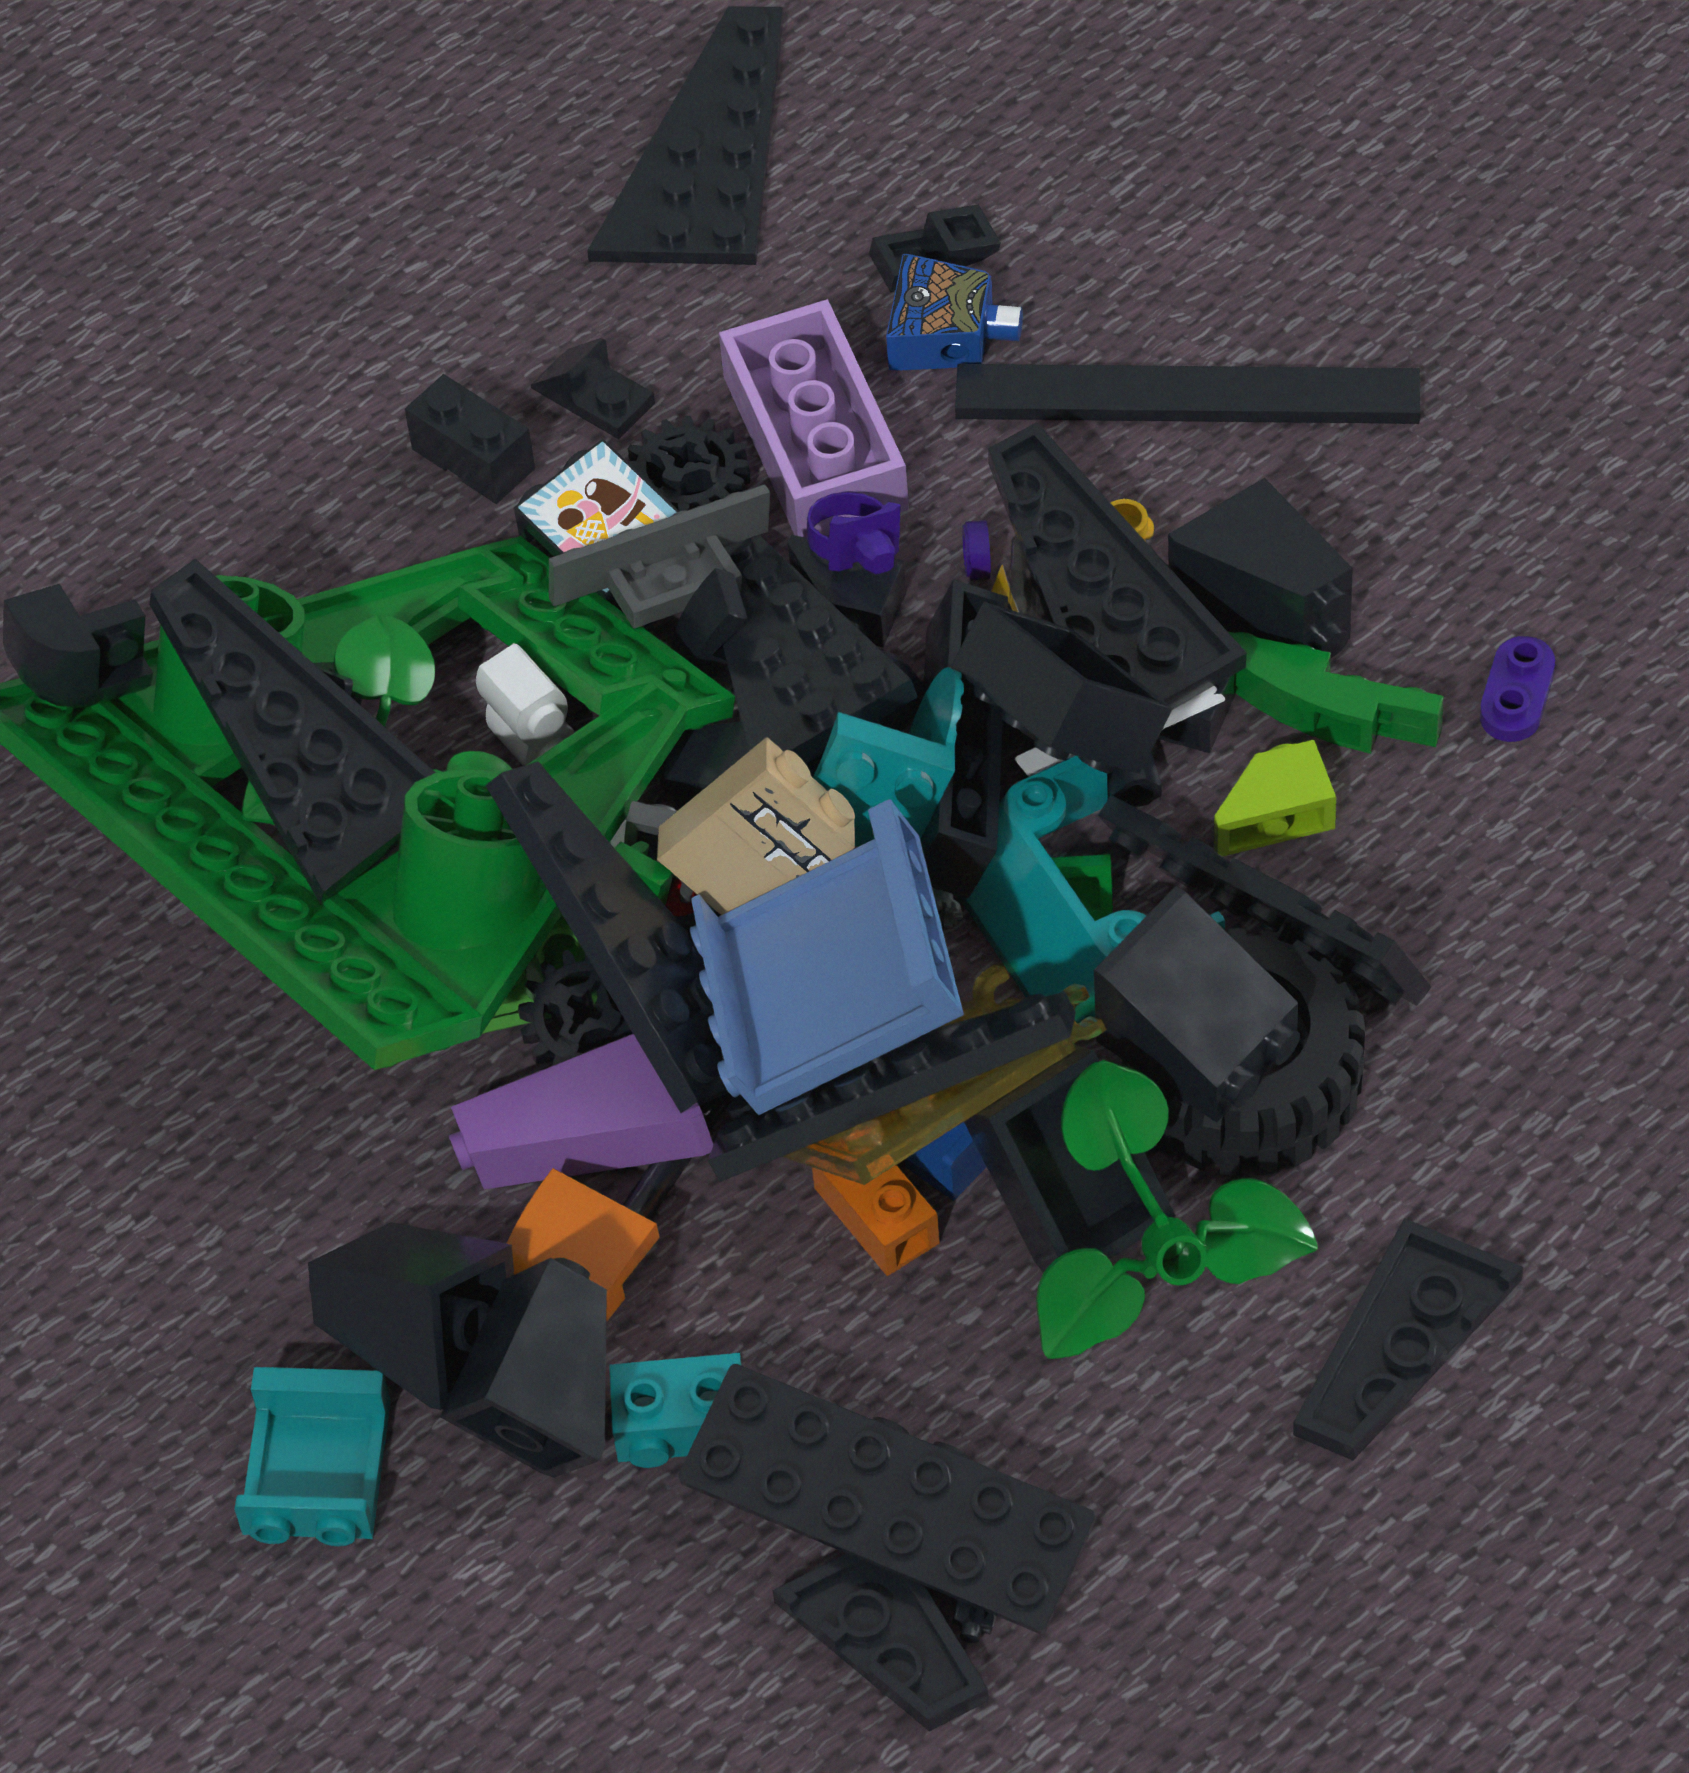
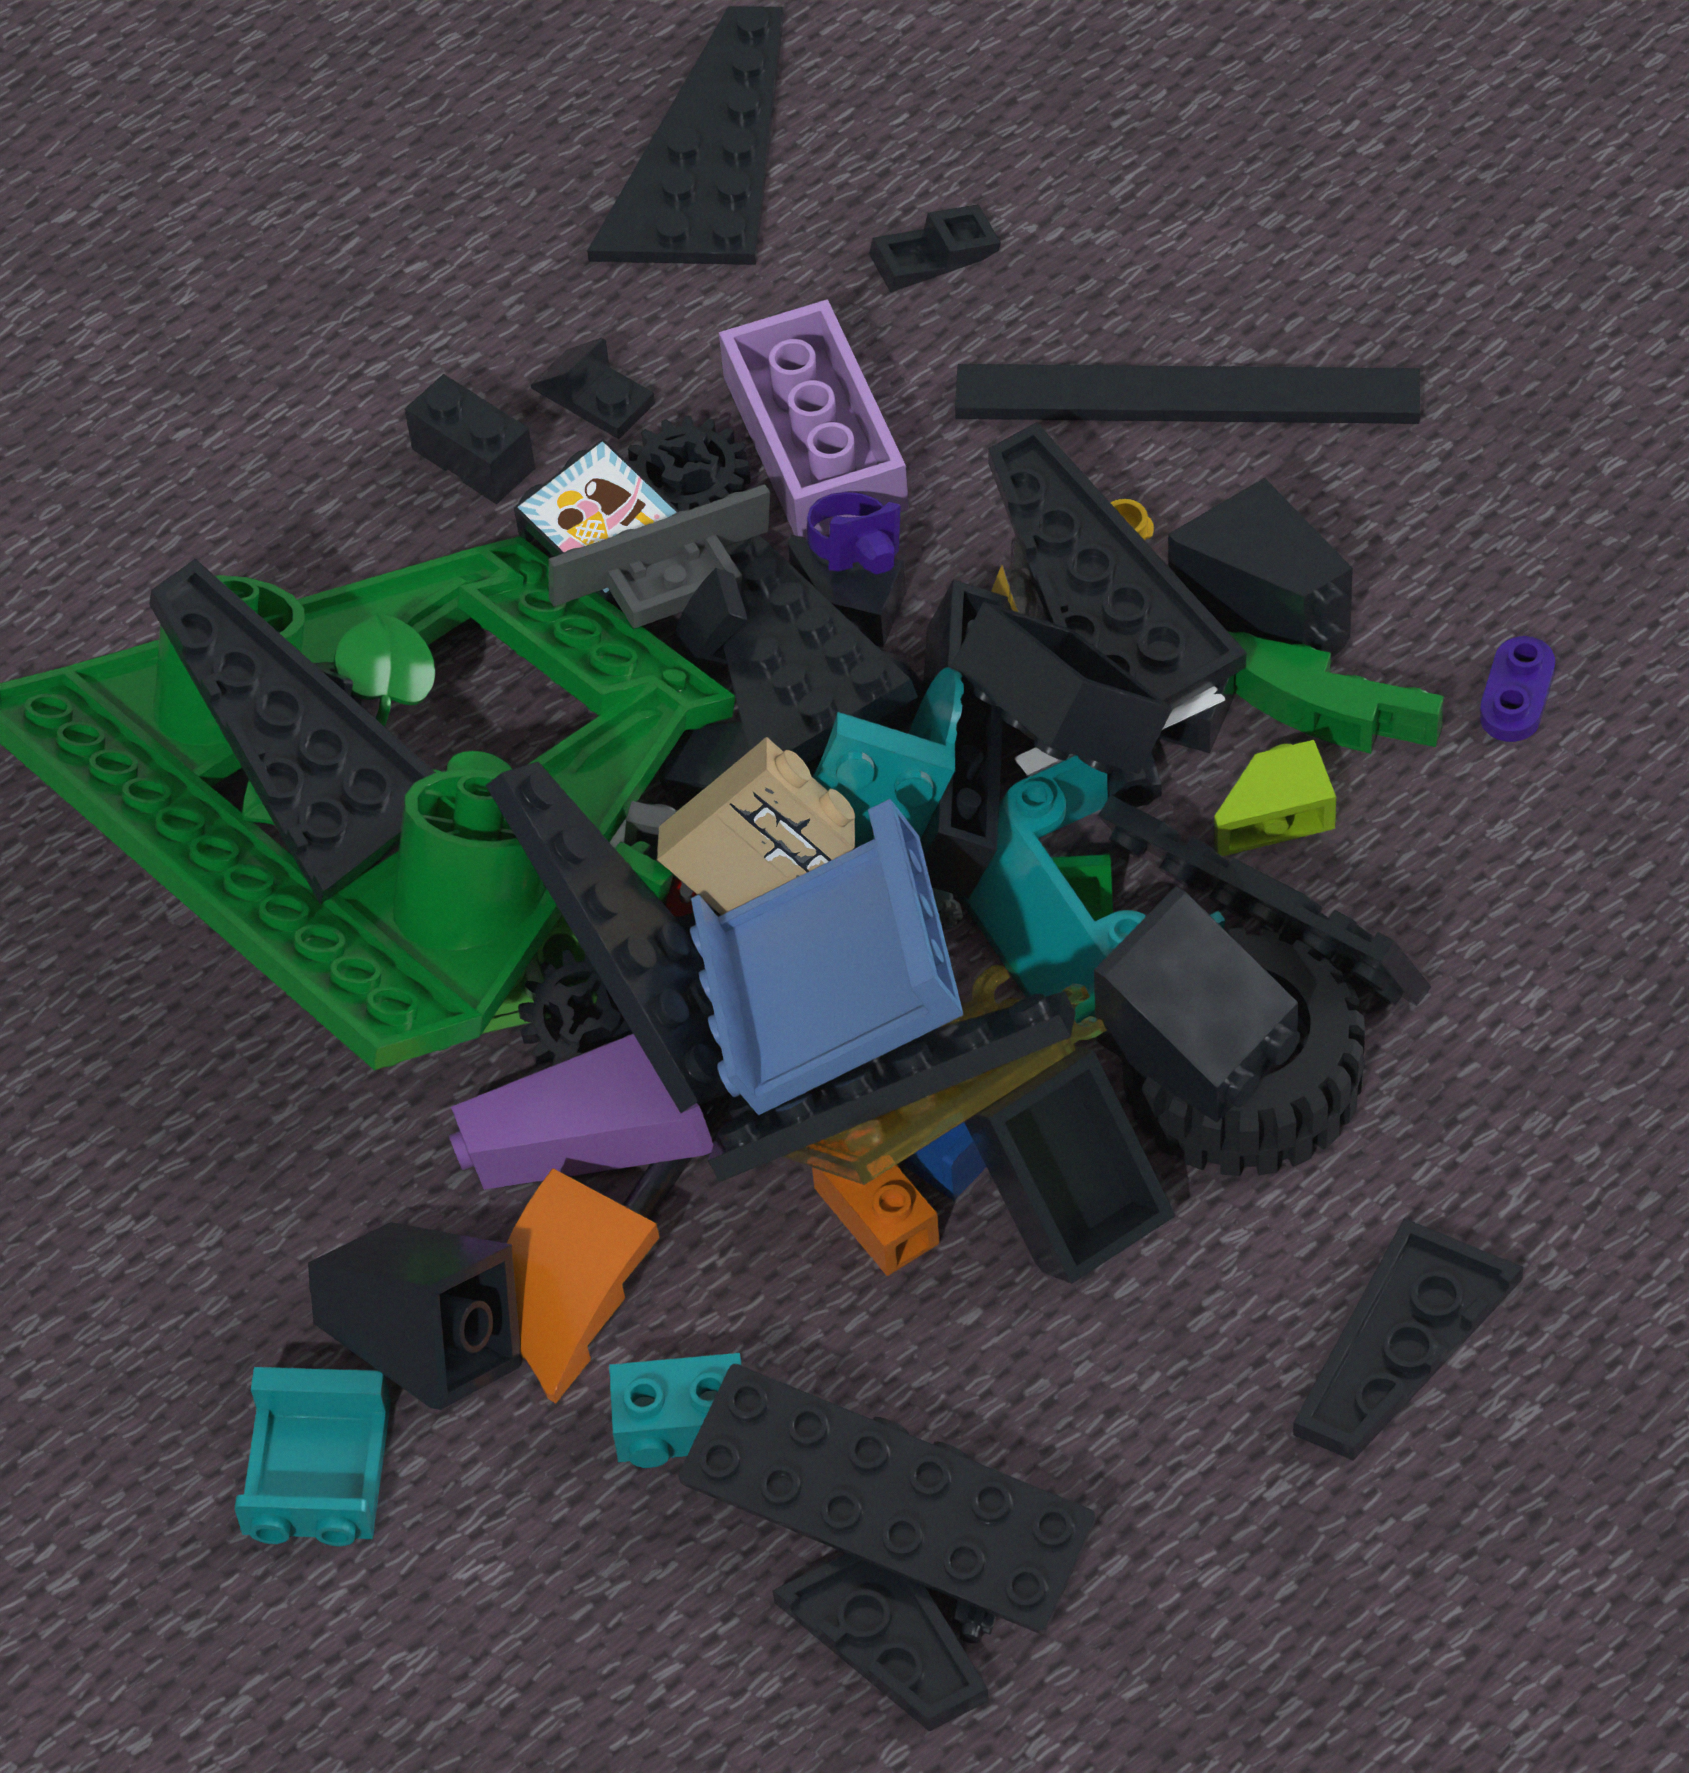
black brick [3,583,153,707] -> none
black slope [440,1258,607,1478] -> none
white brick [476,643,575,766] -> none
torso [886,254,1023,371] -> none
dark purple tile [962,520,991,580] -> none
green plant [1036,1060,1318,1359] -> none

